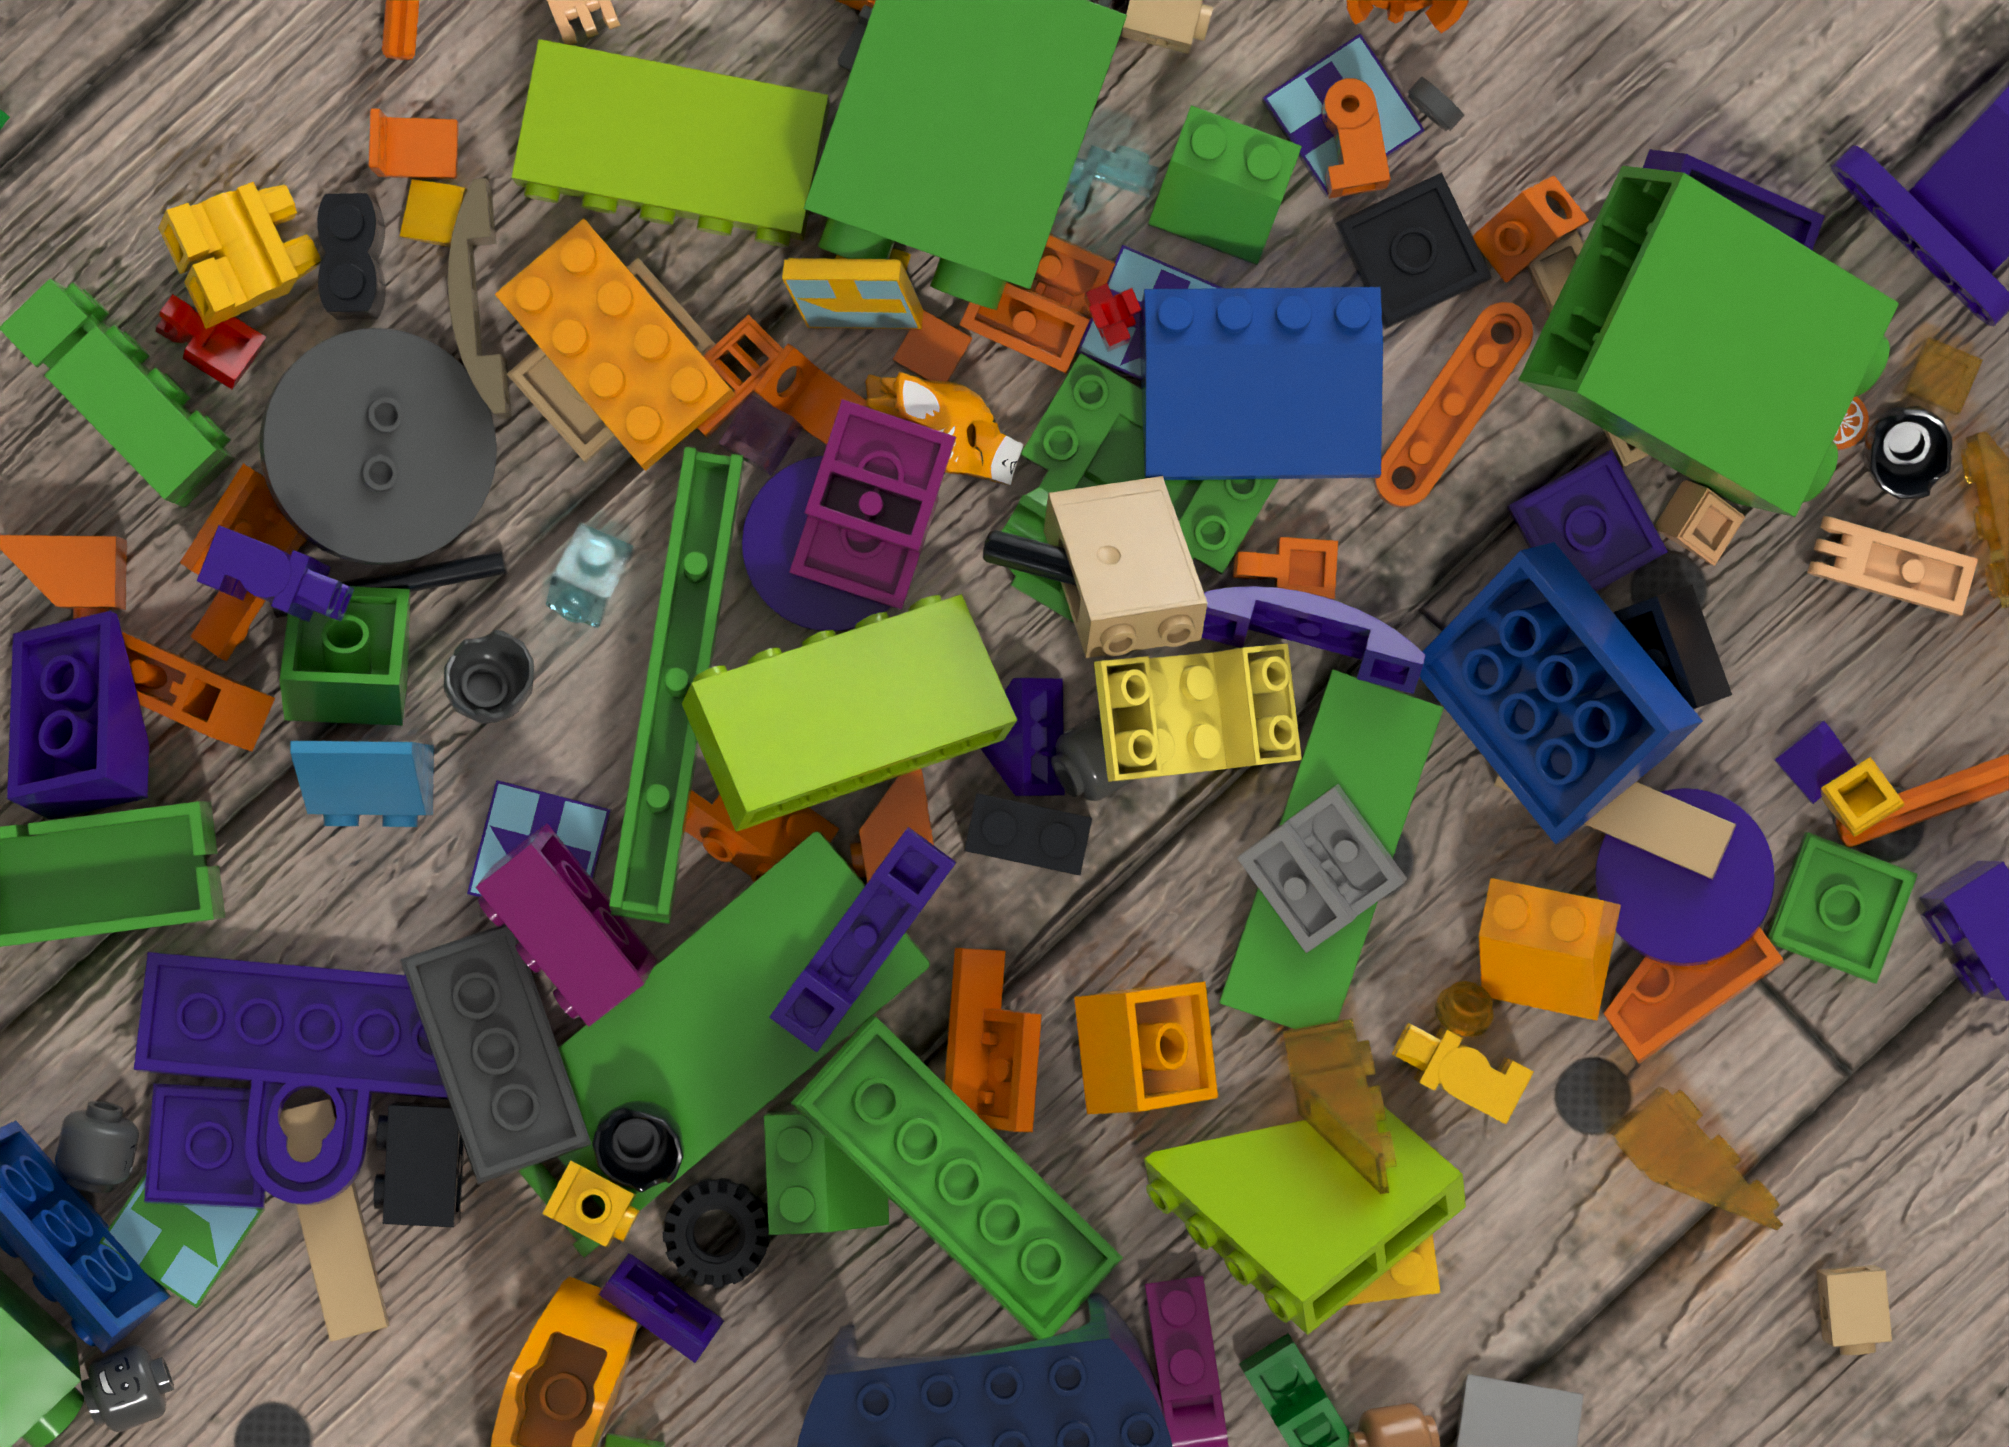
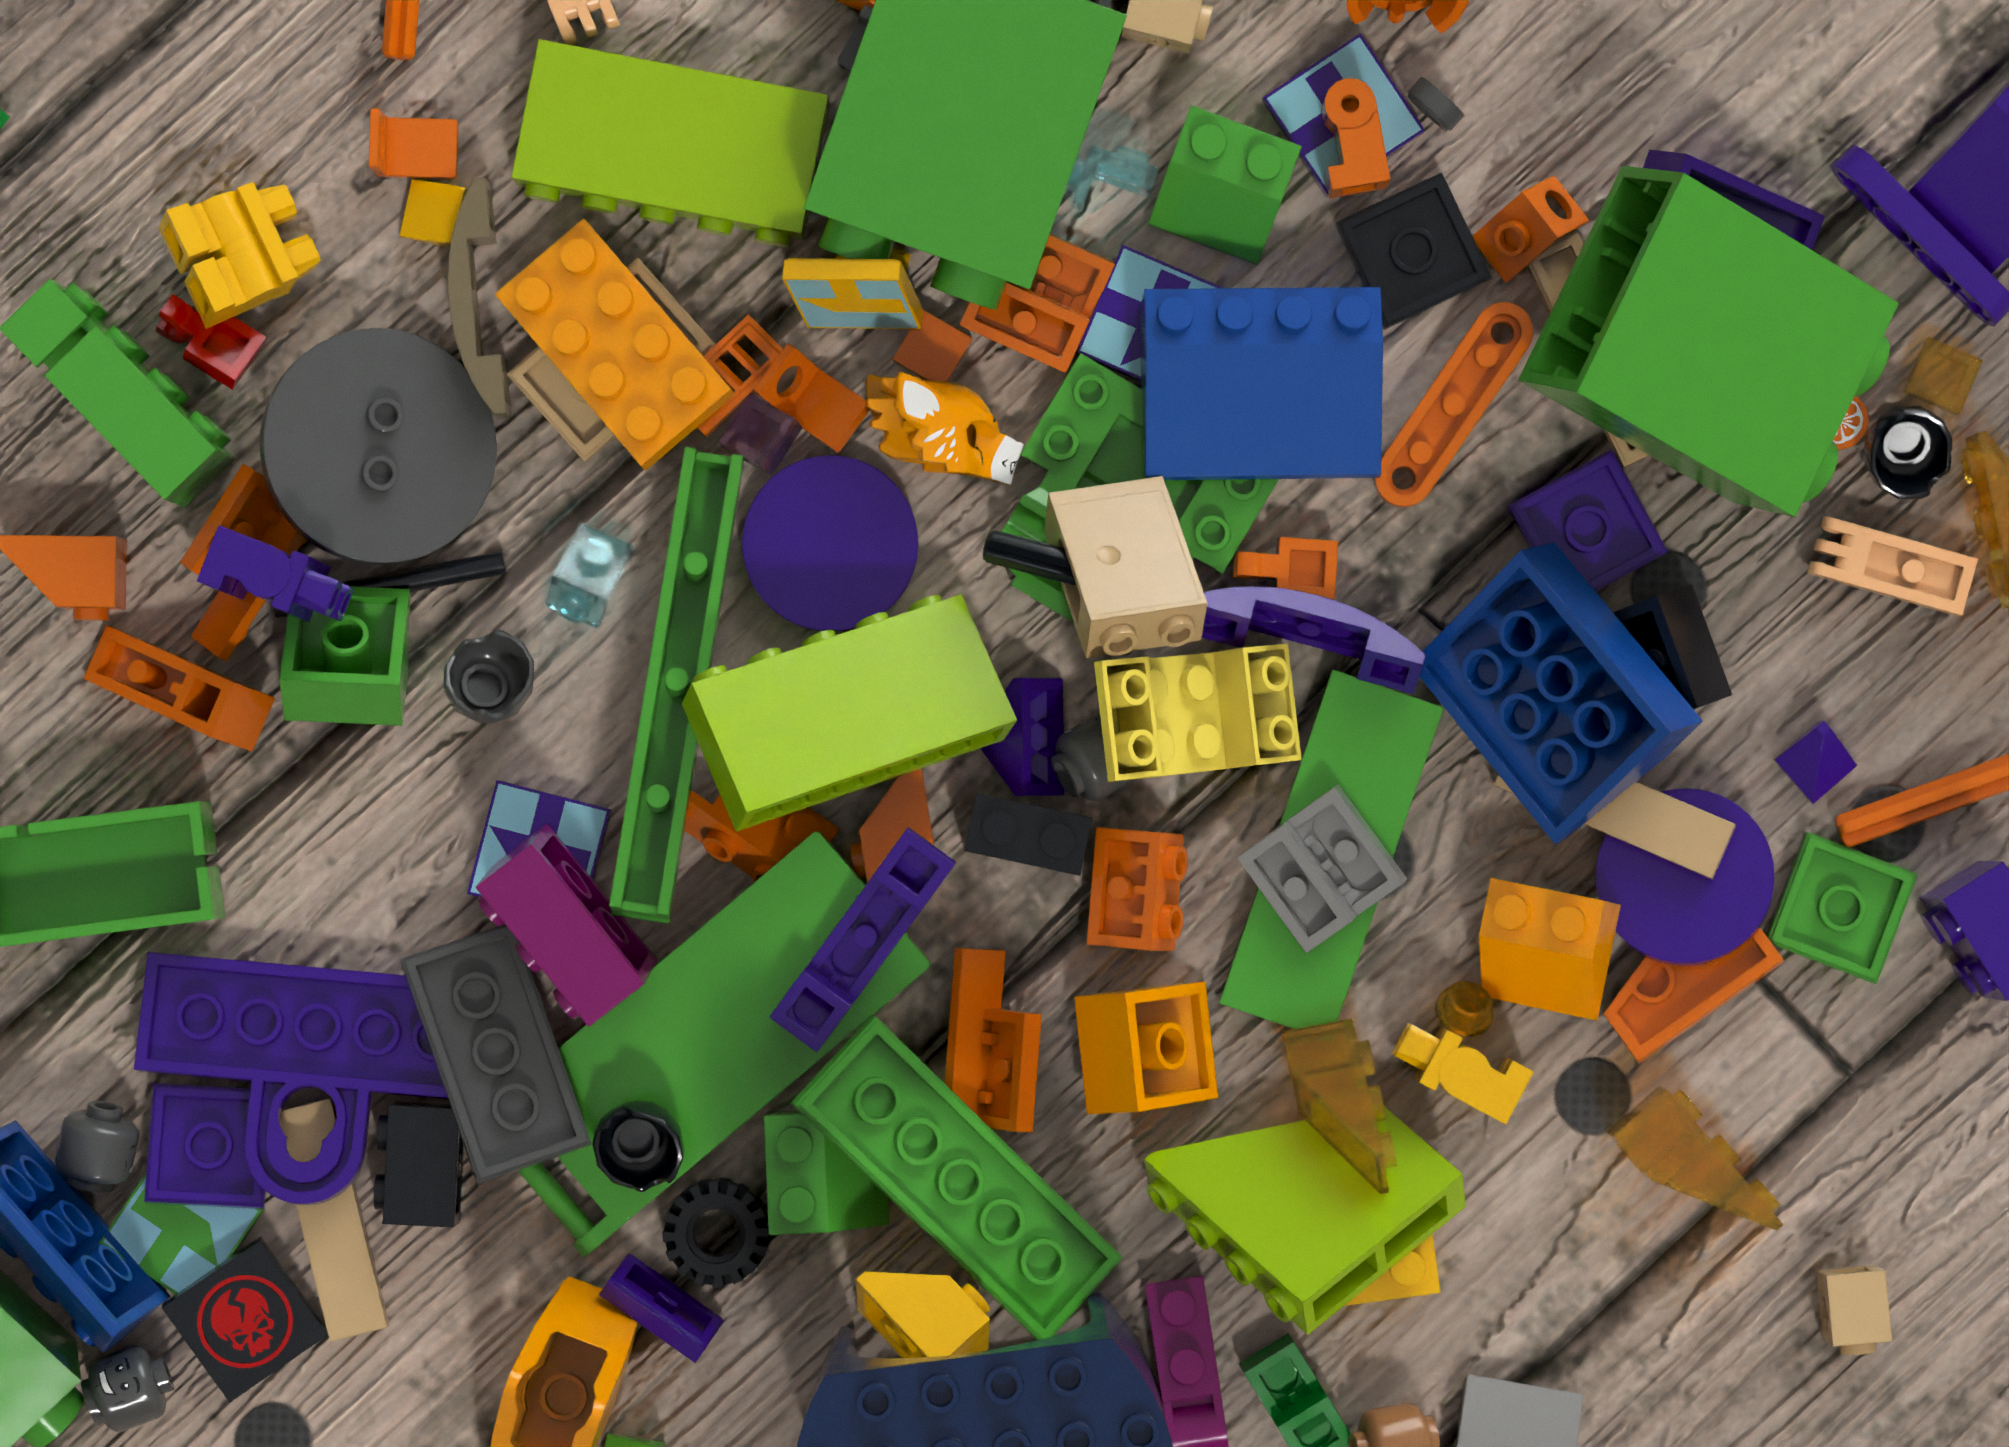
dark purple slope [7,611,149,820] -> none
dark azure slope [290,741,434,827] -> none
black brick [317,193,386,320] -> none
yellow brick [542,1160,640,1247] -> none
magenta bracket [789,399,956,610] -> none
red plate [1084,283,1142,352] -> none
light nougat slope [1655,480,1745,566] -> none
yellow slope [1821,757,1904,837] -> none
none -> tile [162,1236,328,1403]
none -> yellow slope [856,1271,990,1358]
none -> orange bracket [1086,827,1188,951]

